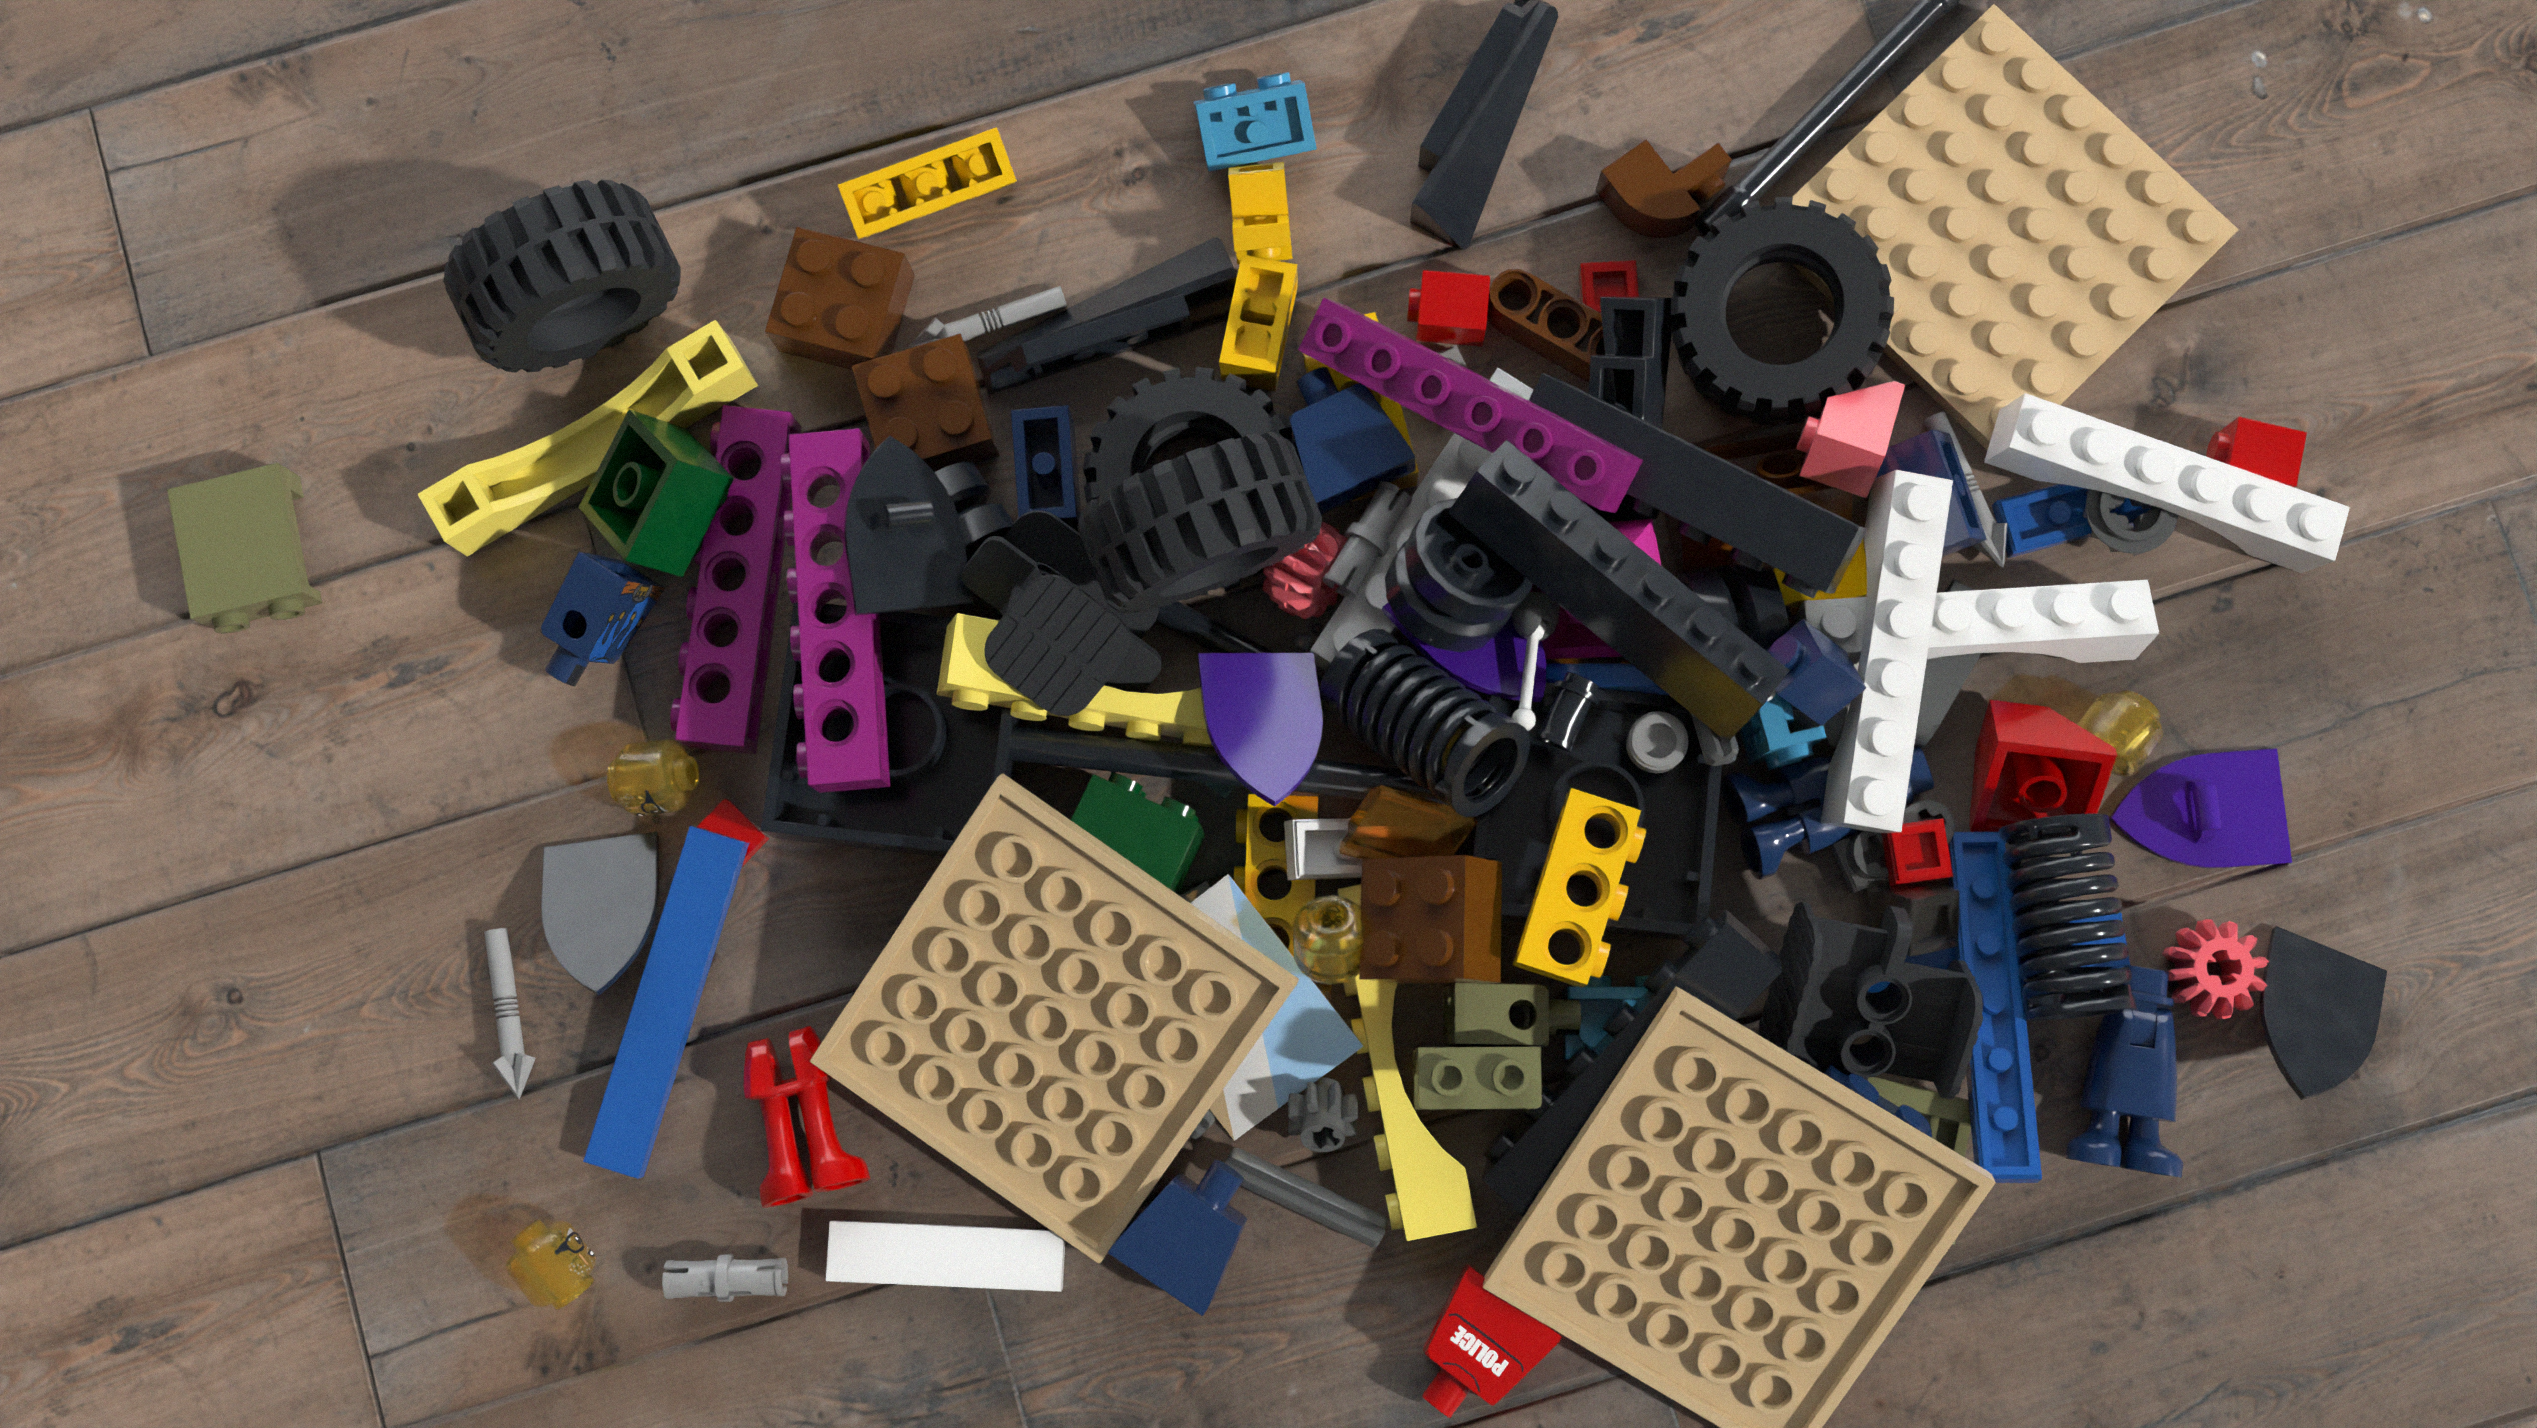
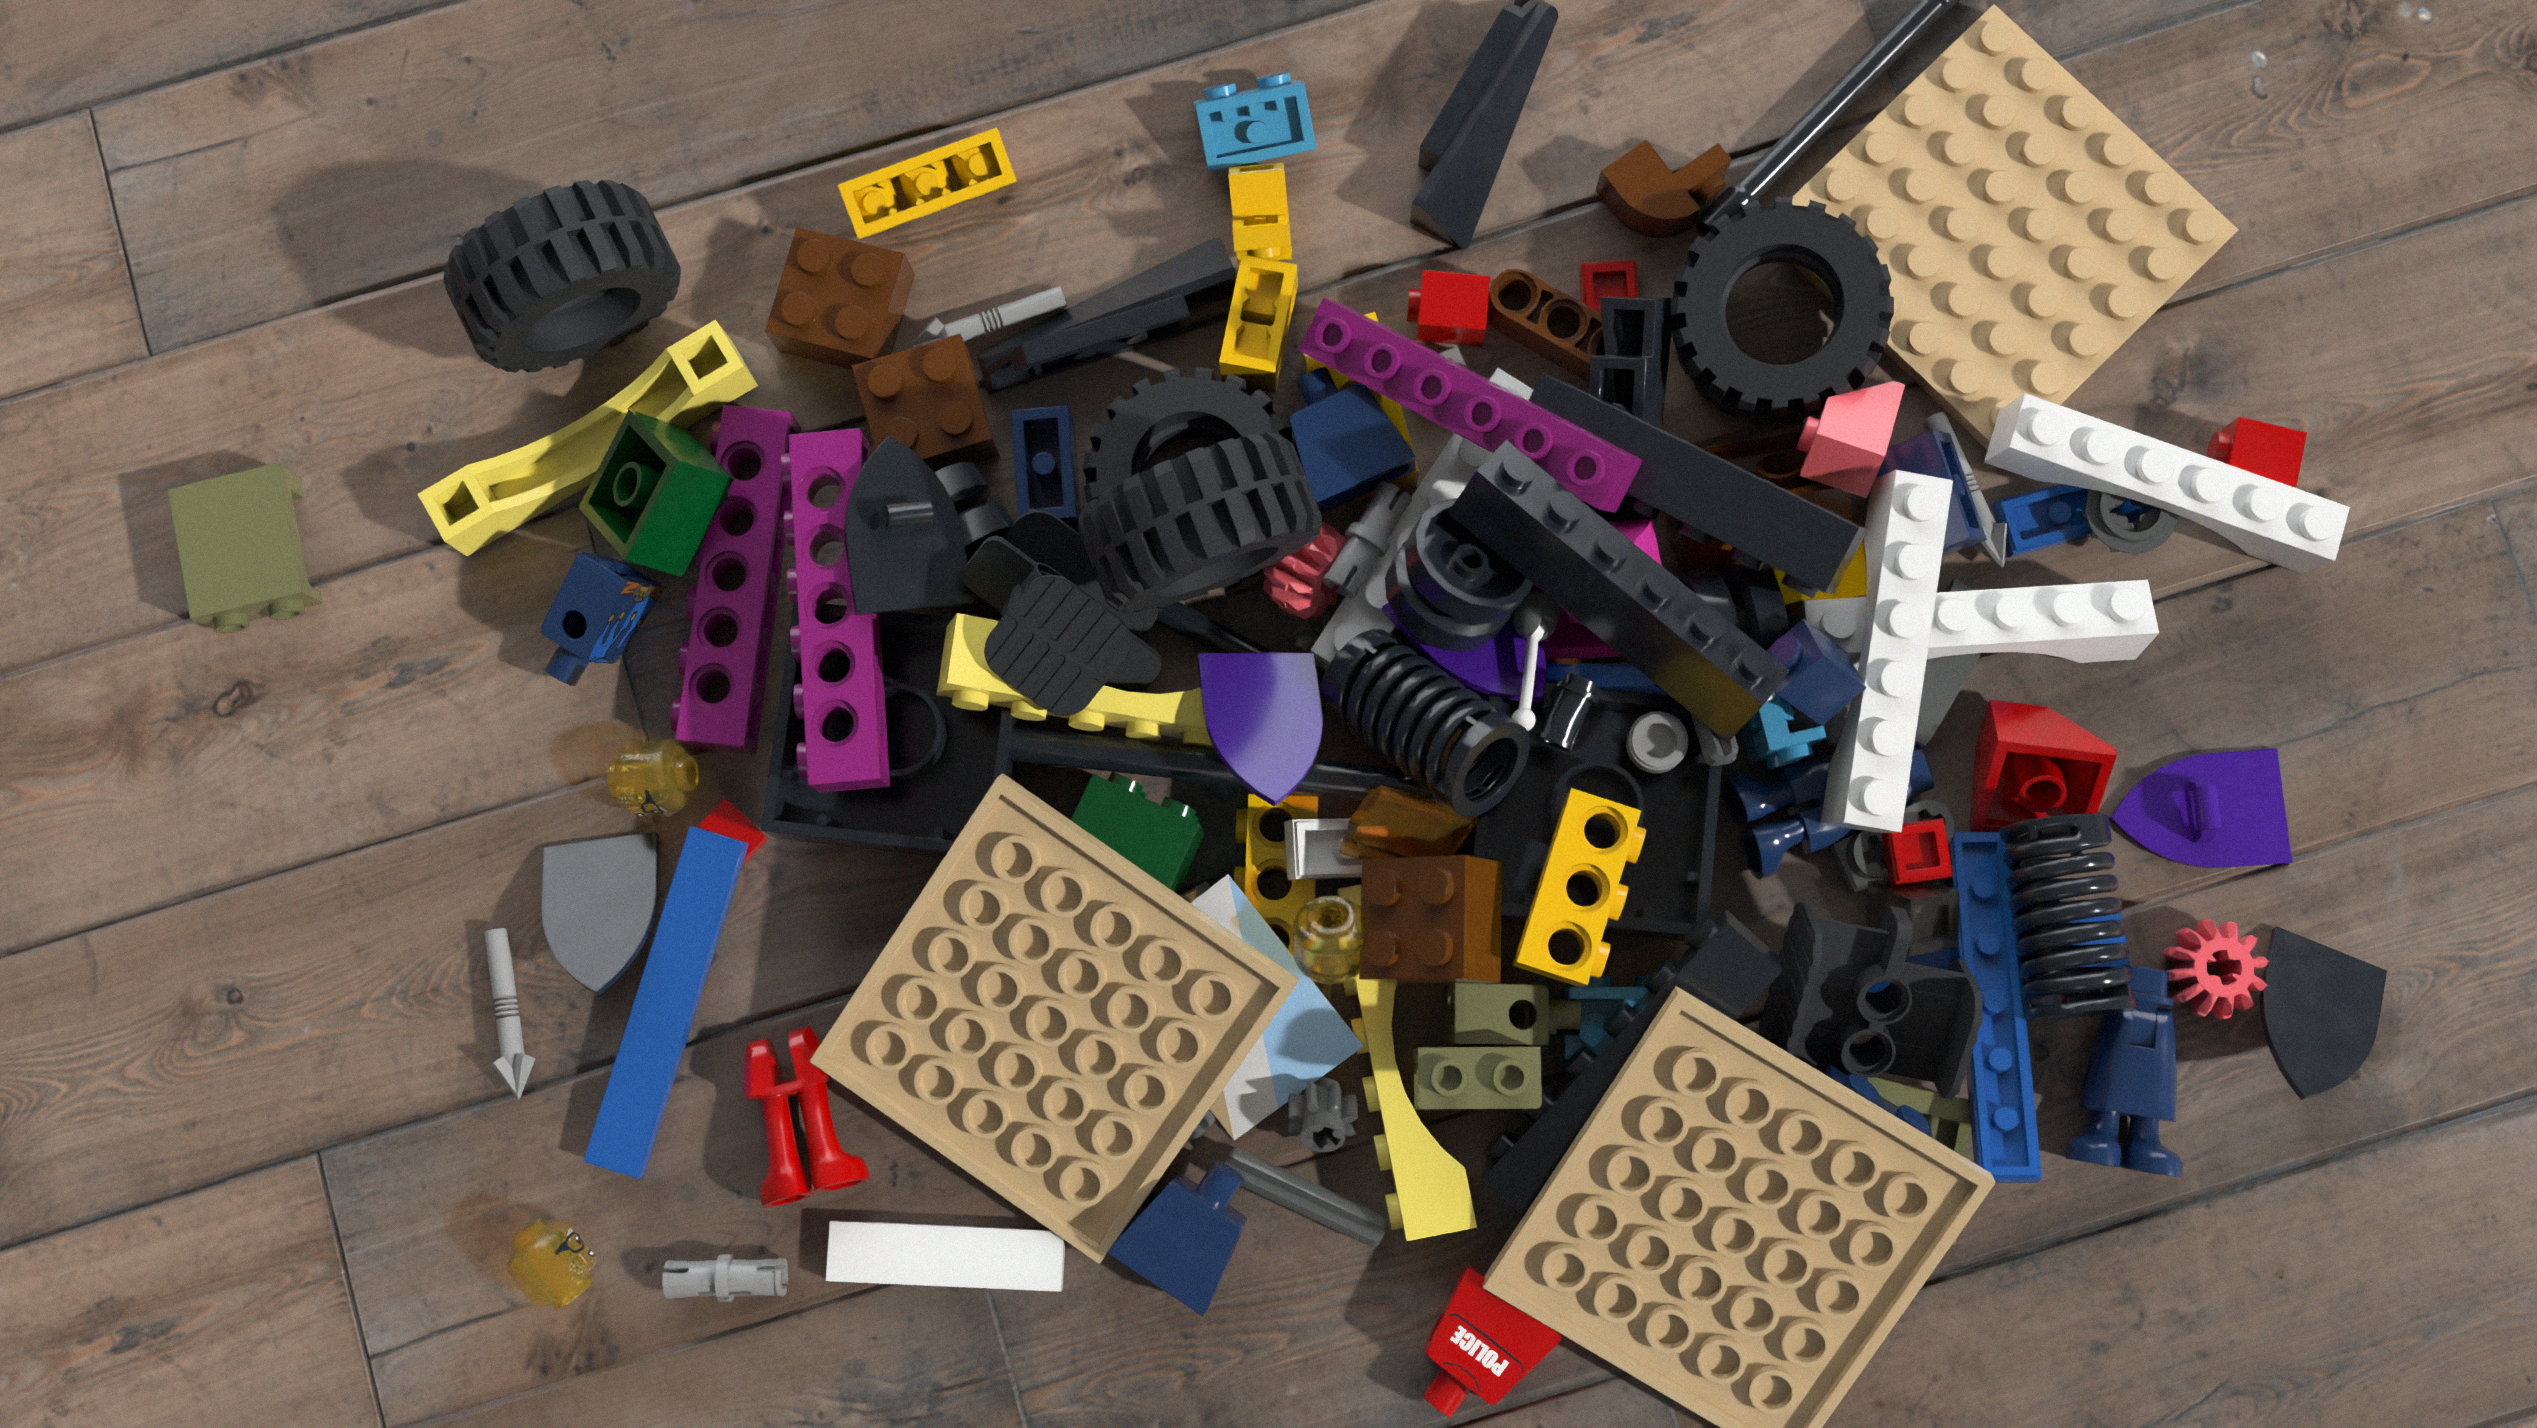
clear yellow head [2077,690,2164,777] -> none

